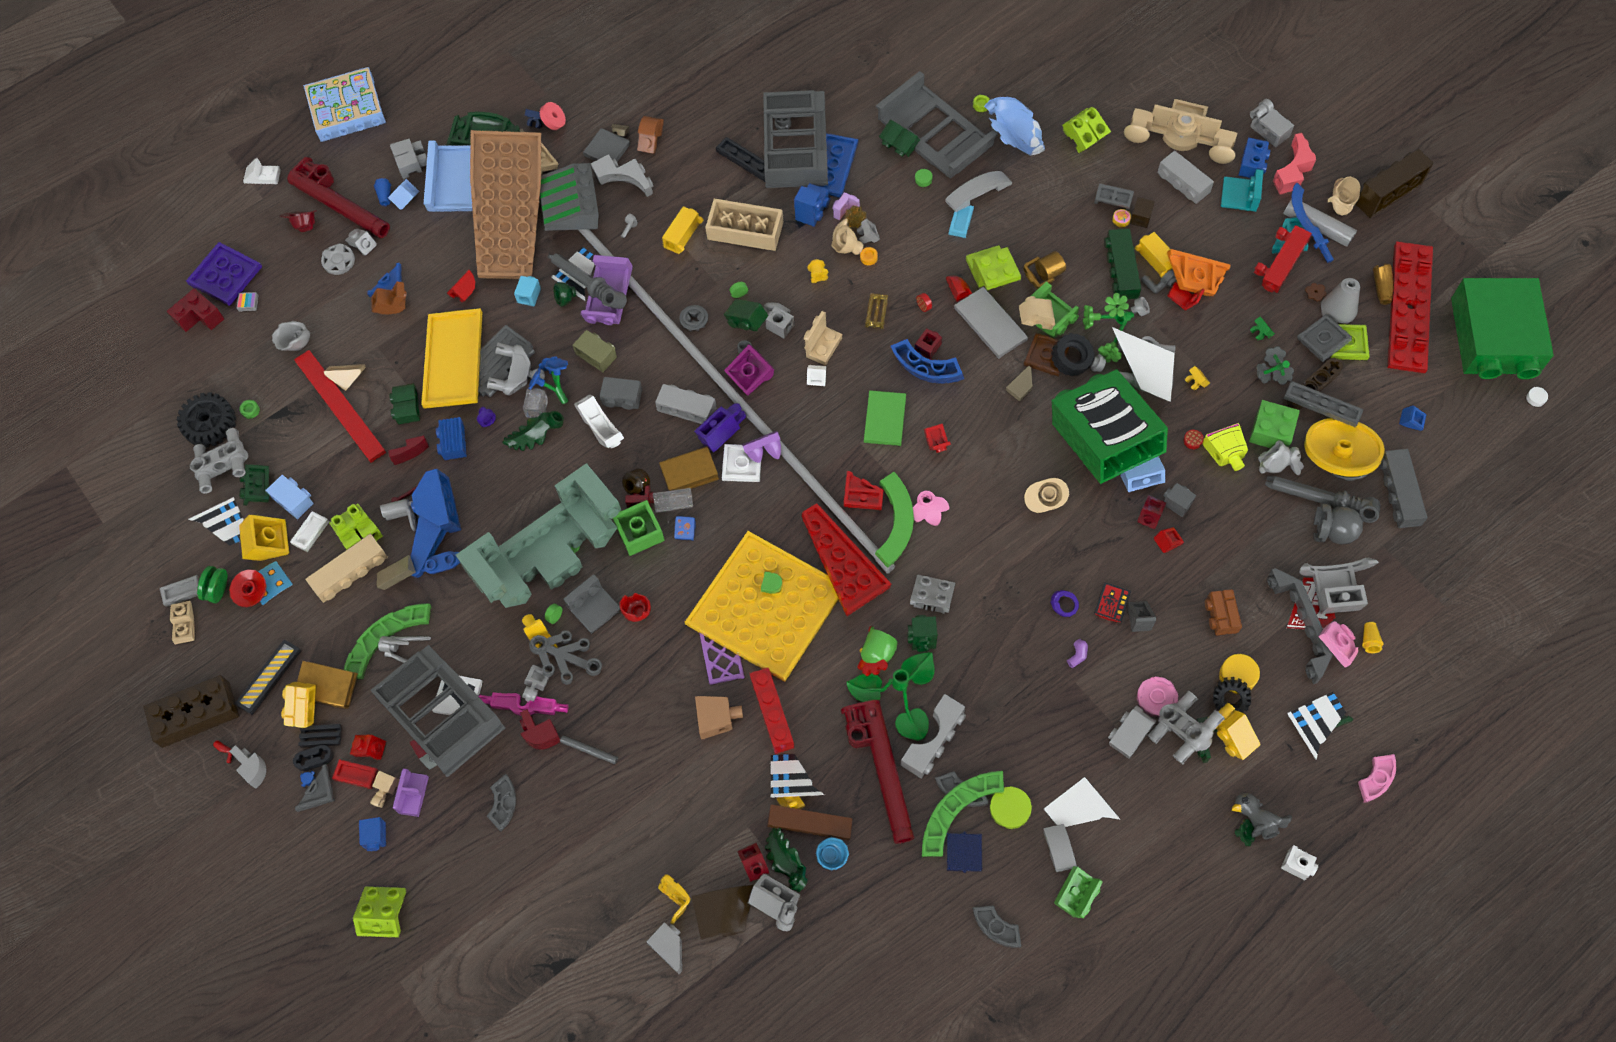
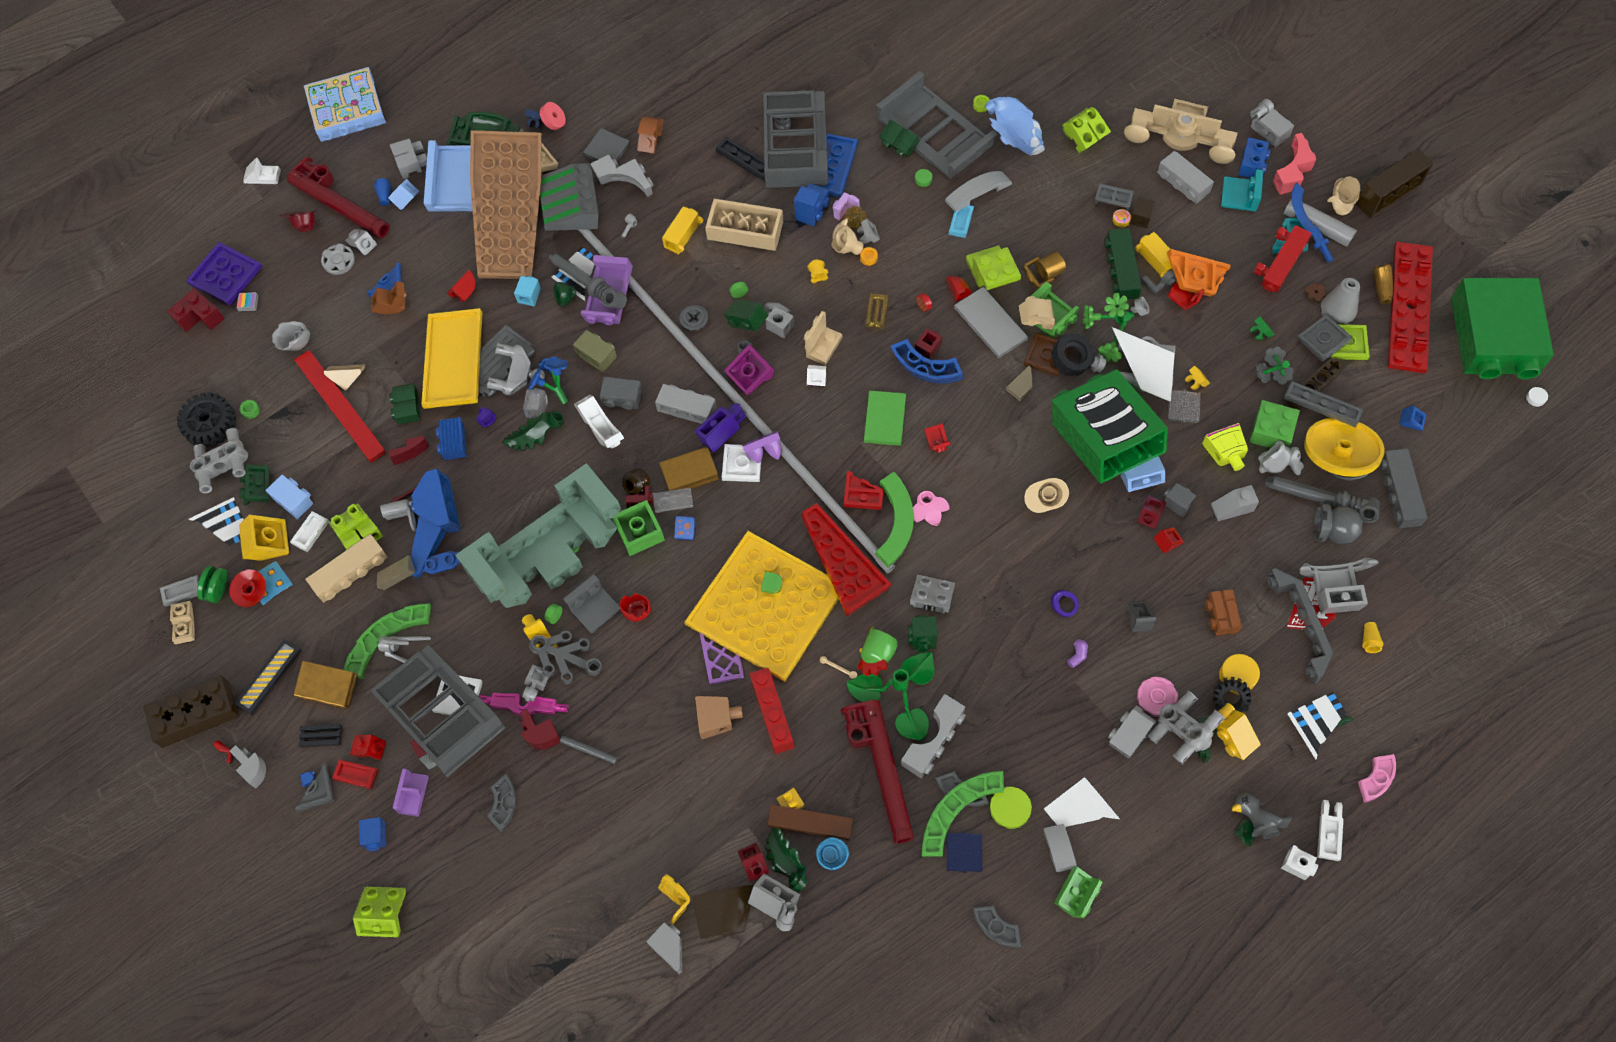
yellow brick [281,682,316,728] -> none
black beam [293,745,334,772] -> none
tan piece [370,771,400,808] -> none
dark tan tile [612,124,629,136] -> none
sticker [771,754,824,797] -> none
piece [1095,582,1131,622] -> none
red tile [1183,430,1204,449] -> none
bright pink tile [1318,622,1358,667] -> none
none -> tan hinge [820,656,857,679]
none -> clear piece [1168,390,1201,423]
none -> light grey slope [1211,485,1259,521]
none -> white hinge [1317,800,1343,861]

